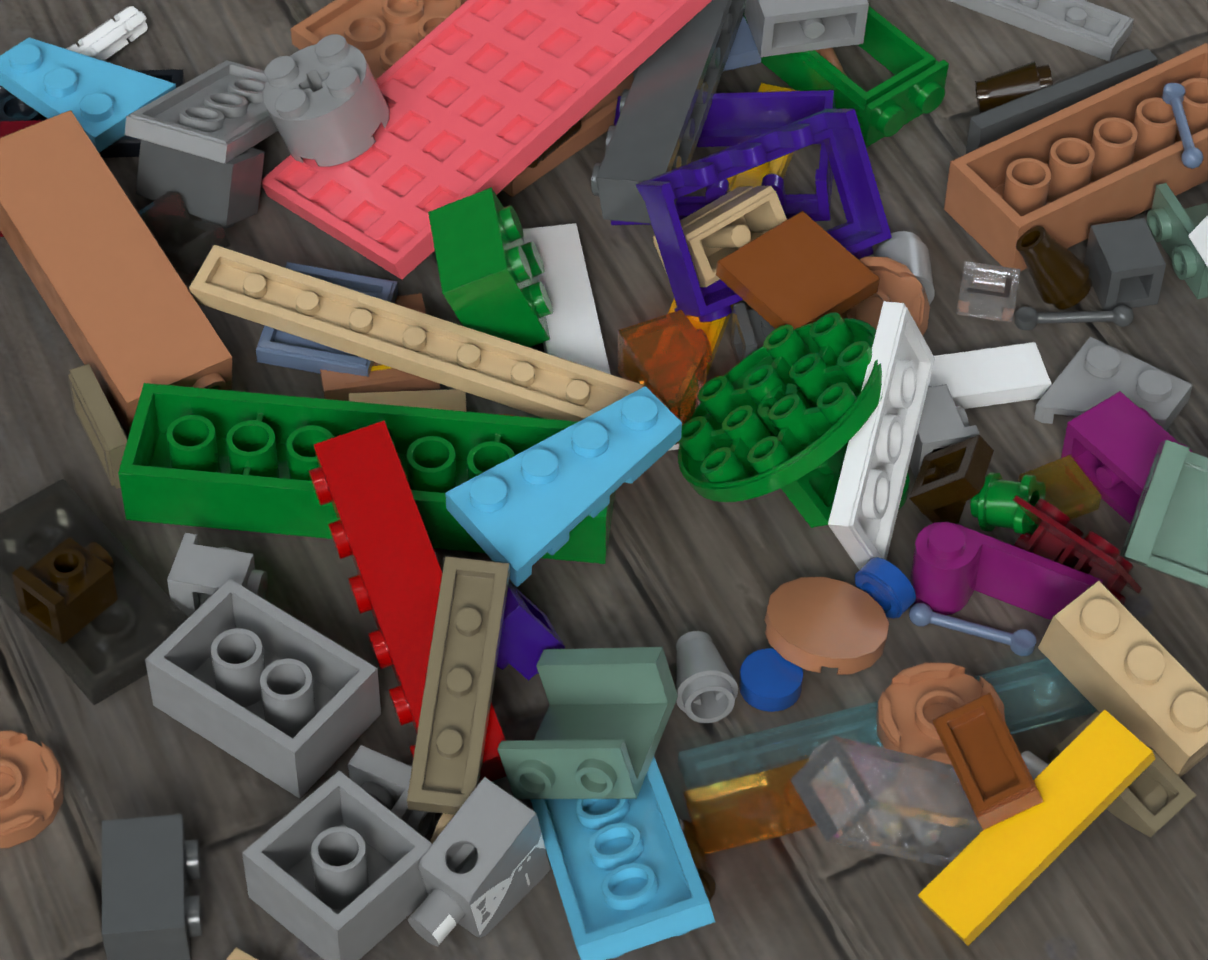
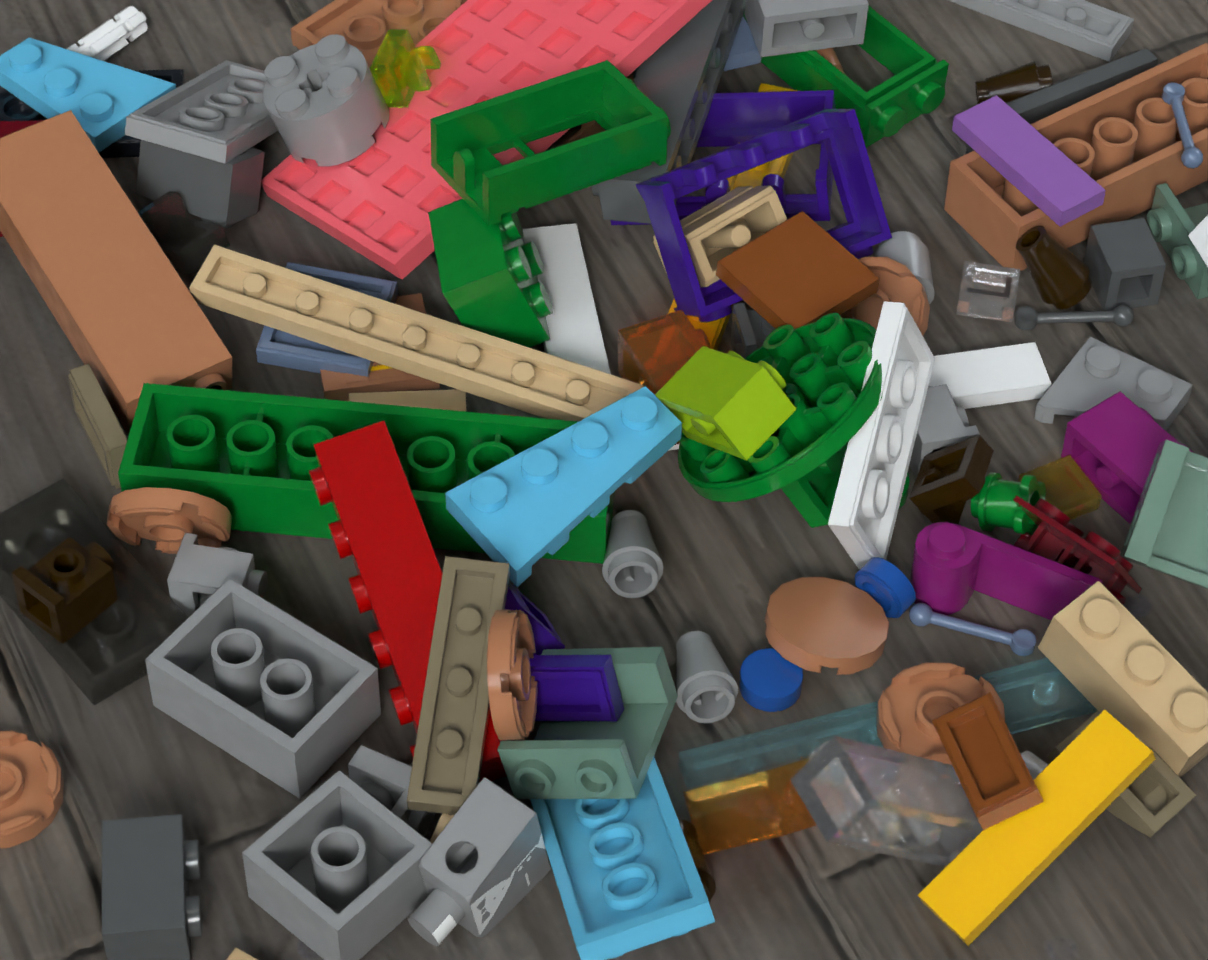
none -> nougat tile [107,487,232,554]
none -> clear neon green tile [370,29,441,108]
none -> green door [430,60,671,226]
none -> nougat tile [487,610,538,741]
none -> dark purple tile [529,655,624,722]
none -> light grey cone [602,510,663,598]
none -> lime brick [655,346,796,461]
none -> medium lavender tile [952,95,1106,227]

